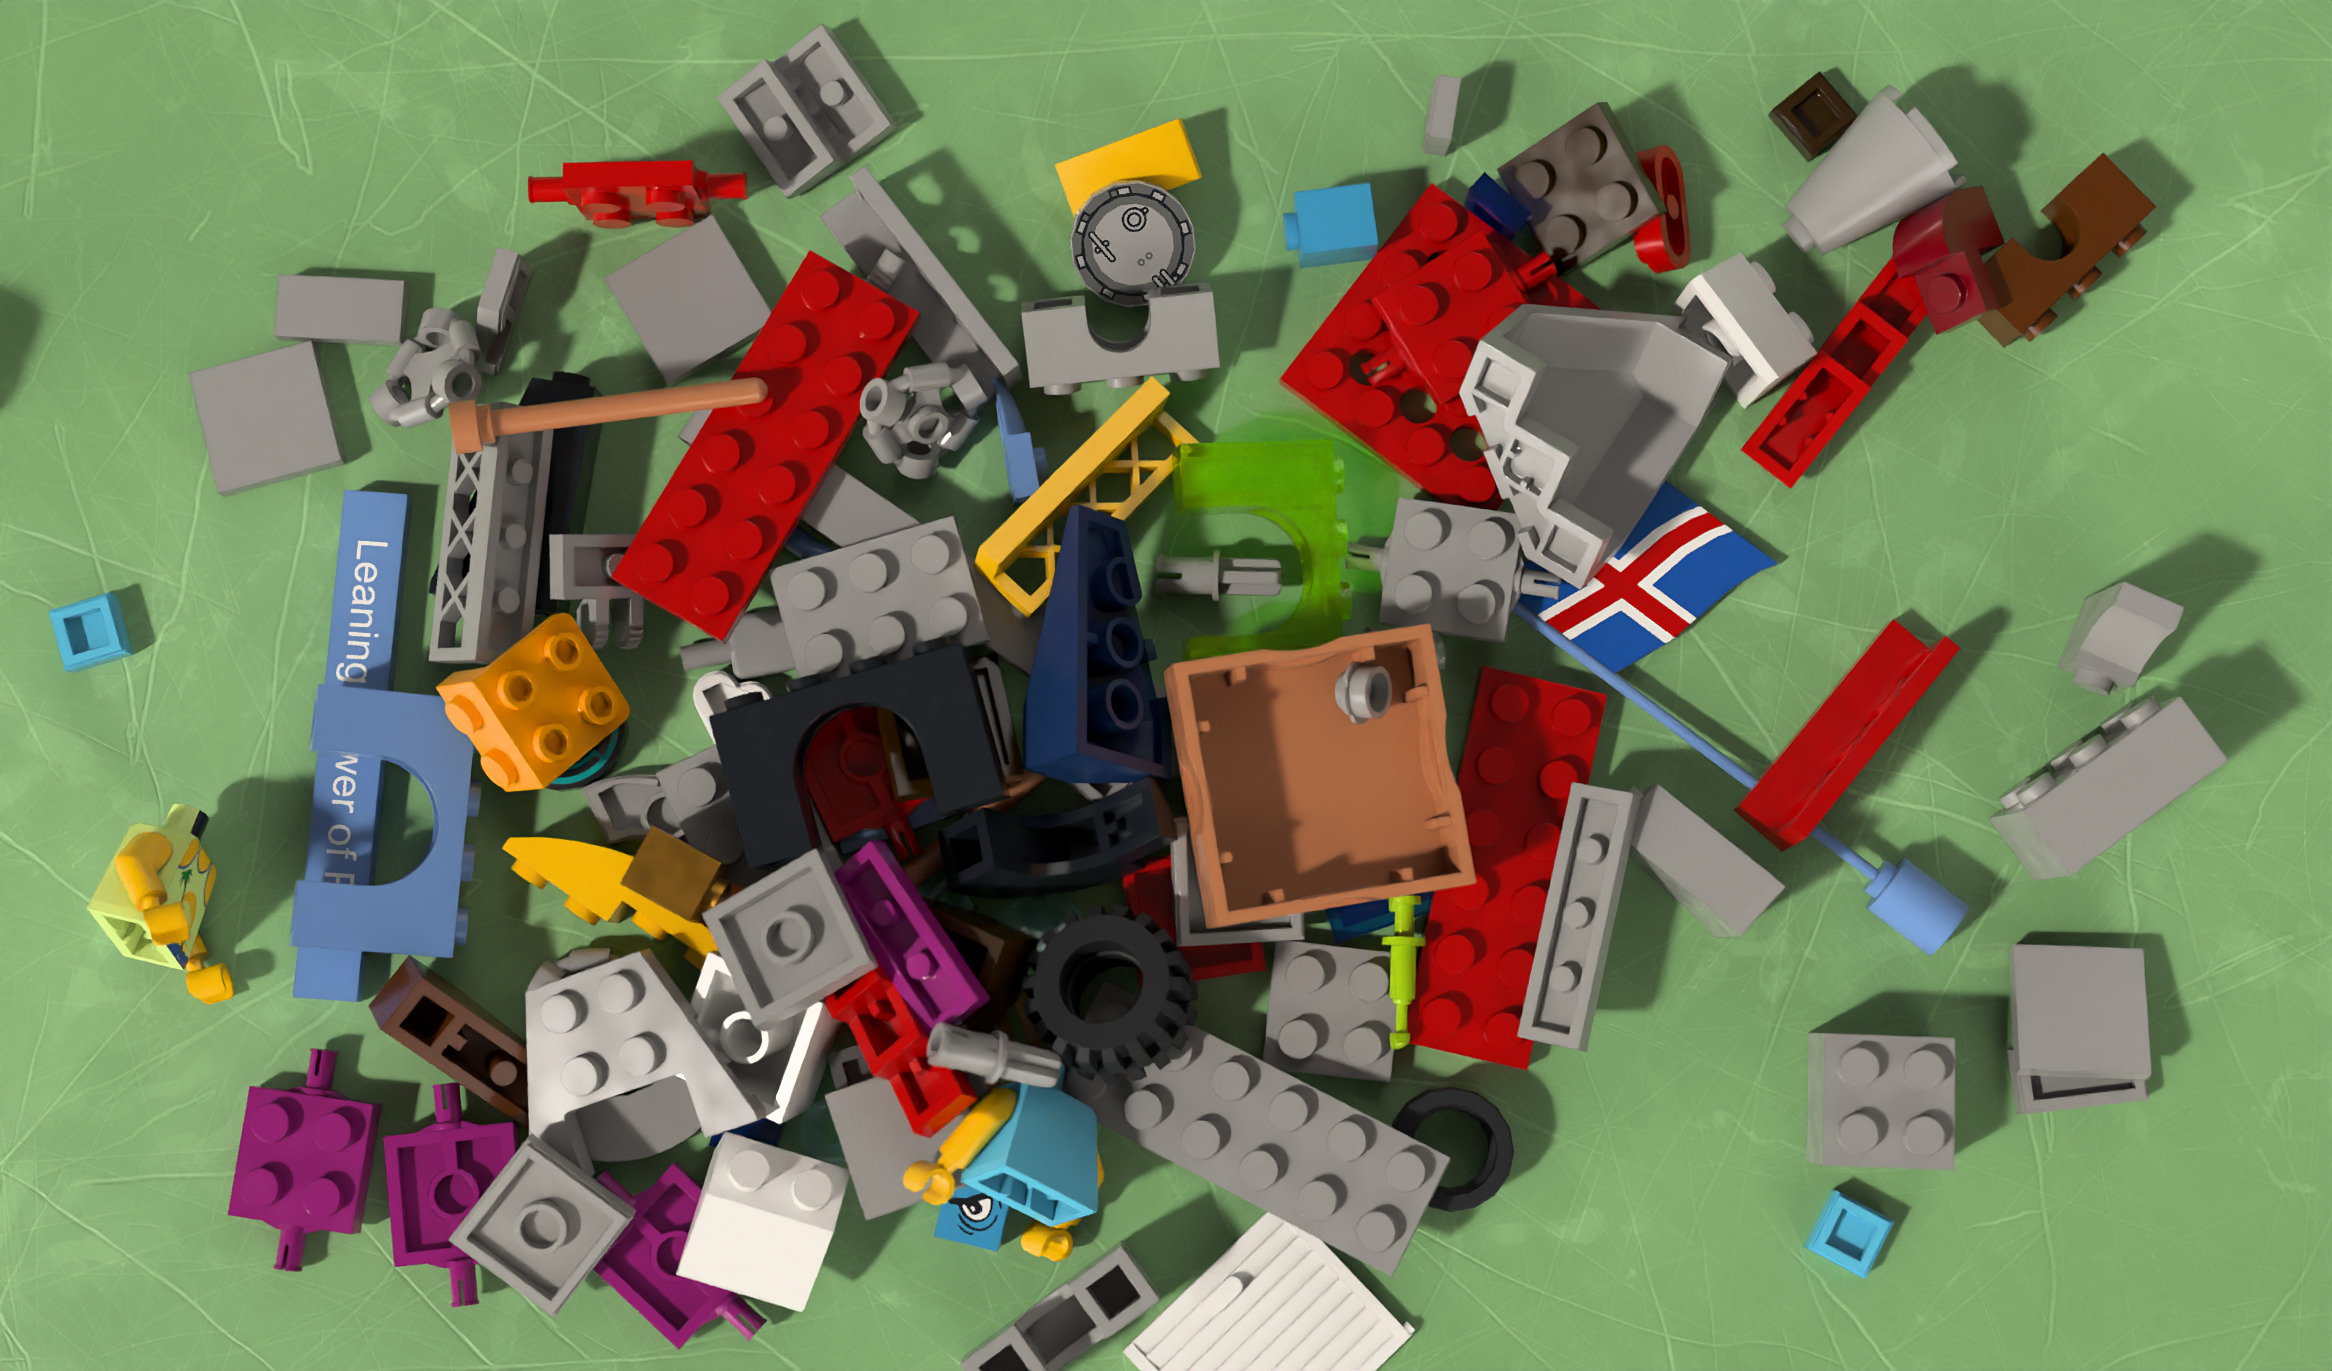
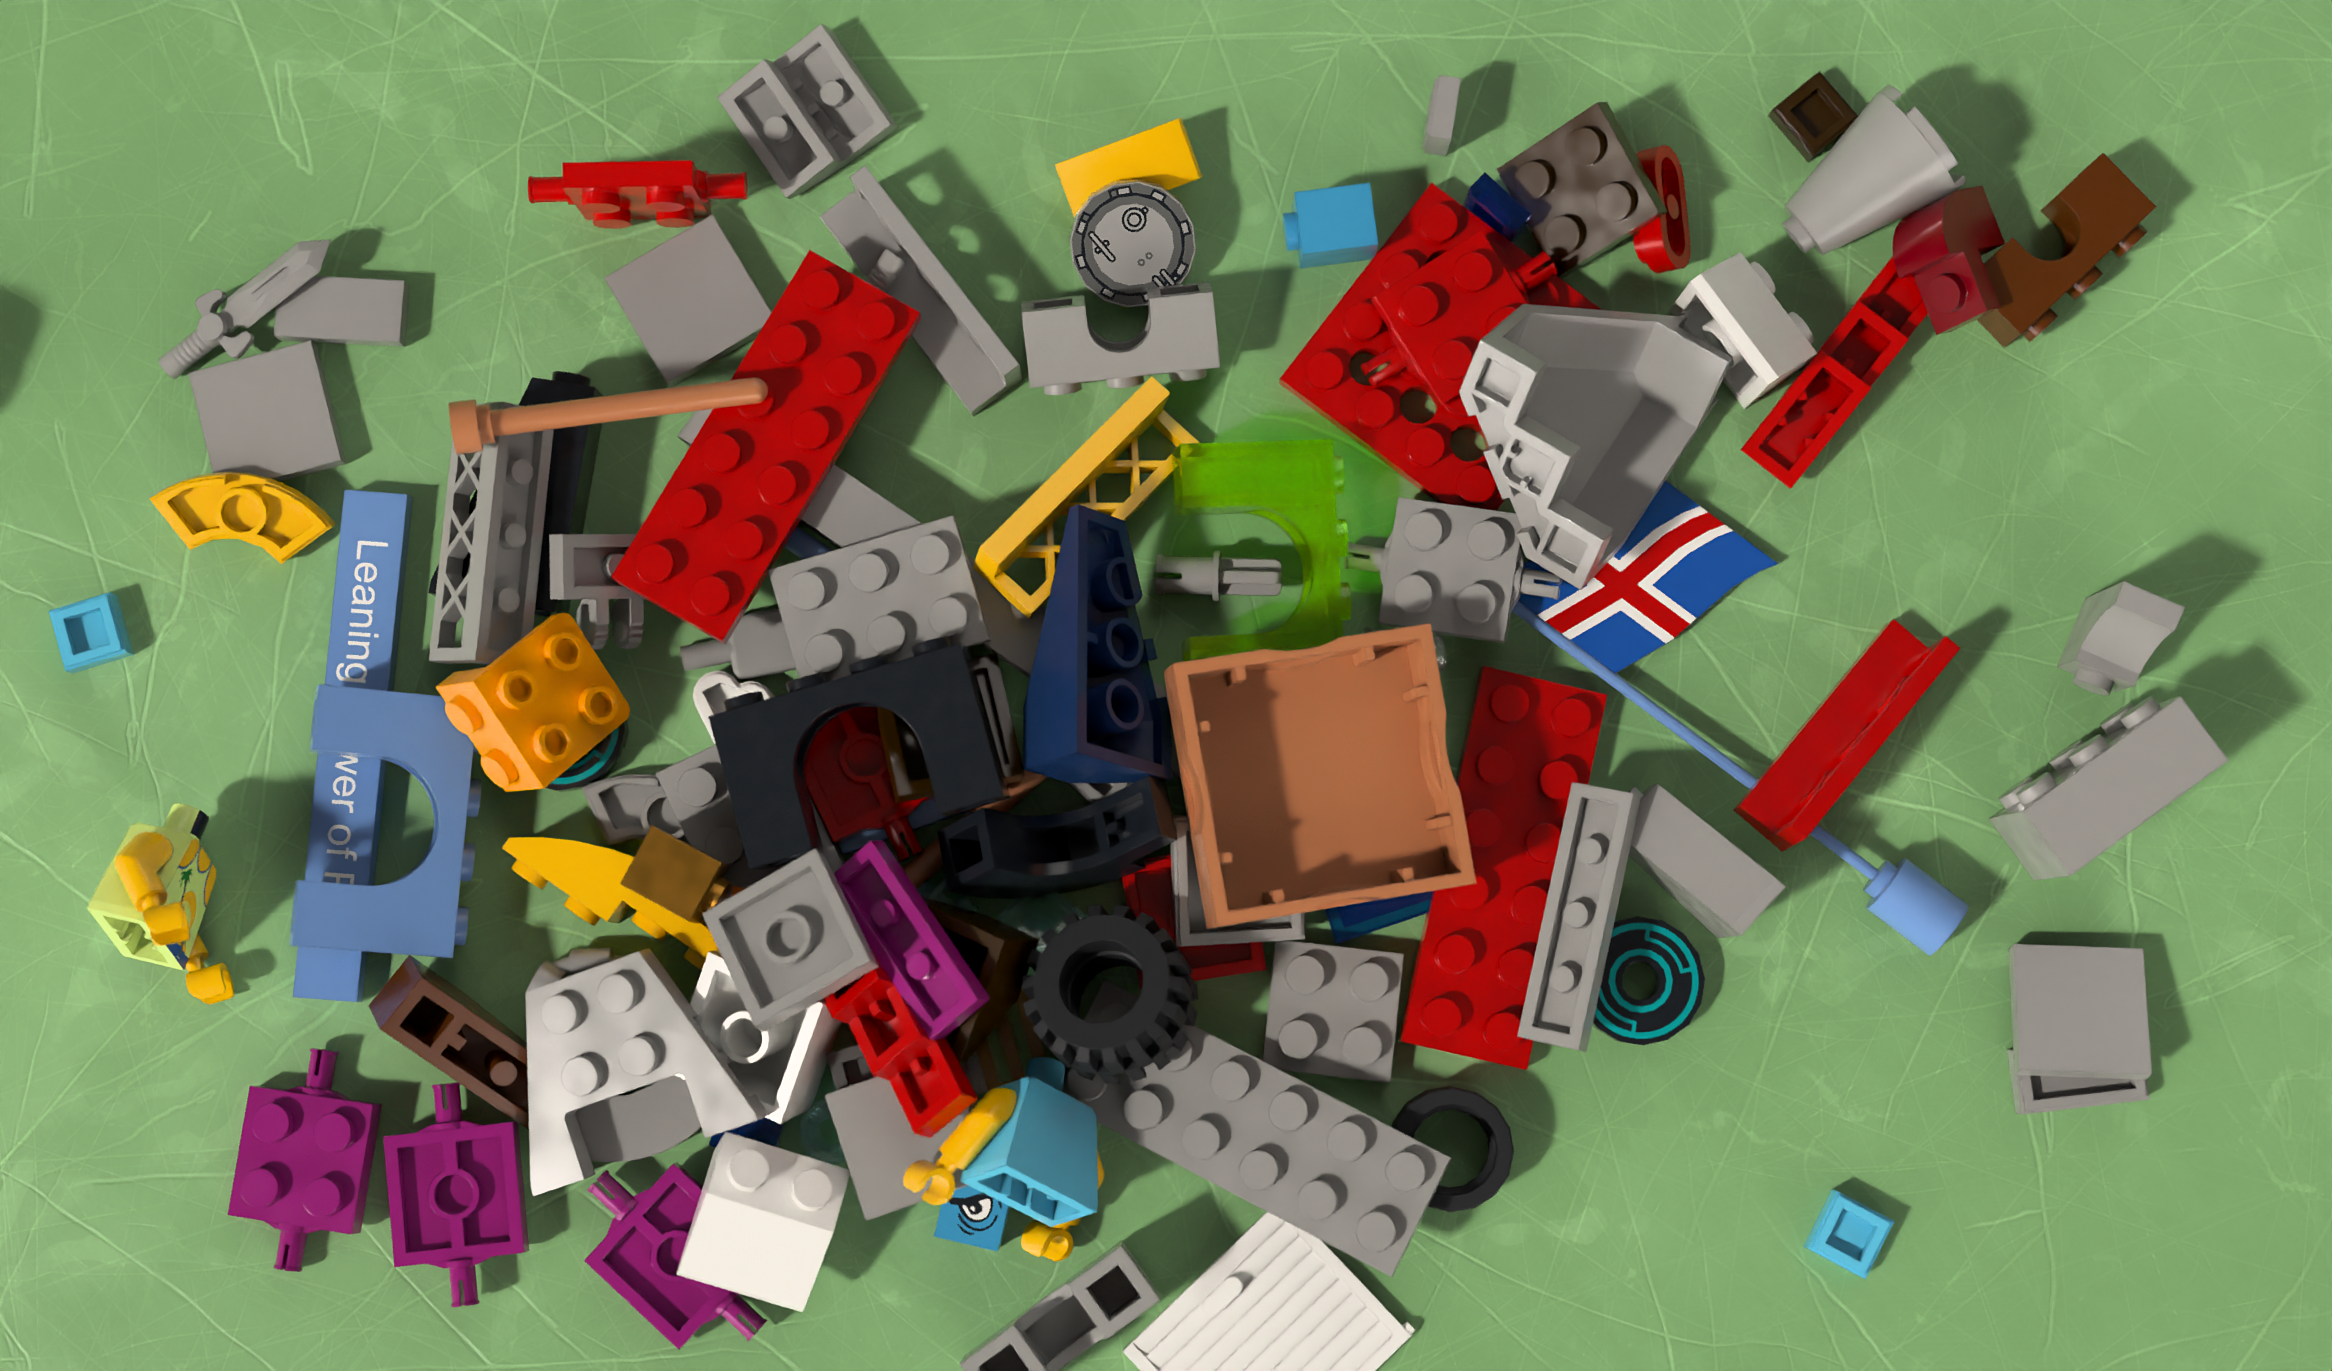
light grey piece [369,308,482,428] -> none
light grey tile [449,1133,636,1317] -> none
light grey tile [474,247,532,376] -> none
light grey piece [860,361,988,479] -> none
light grey axle [927,1022,1061,1088] -> none
medium blue plate [992,378,1049,507] -> none
light grey plate [1335,661,1392,724] -> none
lime piece [1382,895,1426,1050] -> none
light grey brick [1807,1032,1956,1170] -> none
none -> yellow tile [150,472,336,564]
none -> light grey sword [158,240,331,379]
none -> black tile [1592,916,1705,1045]

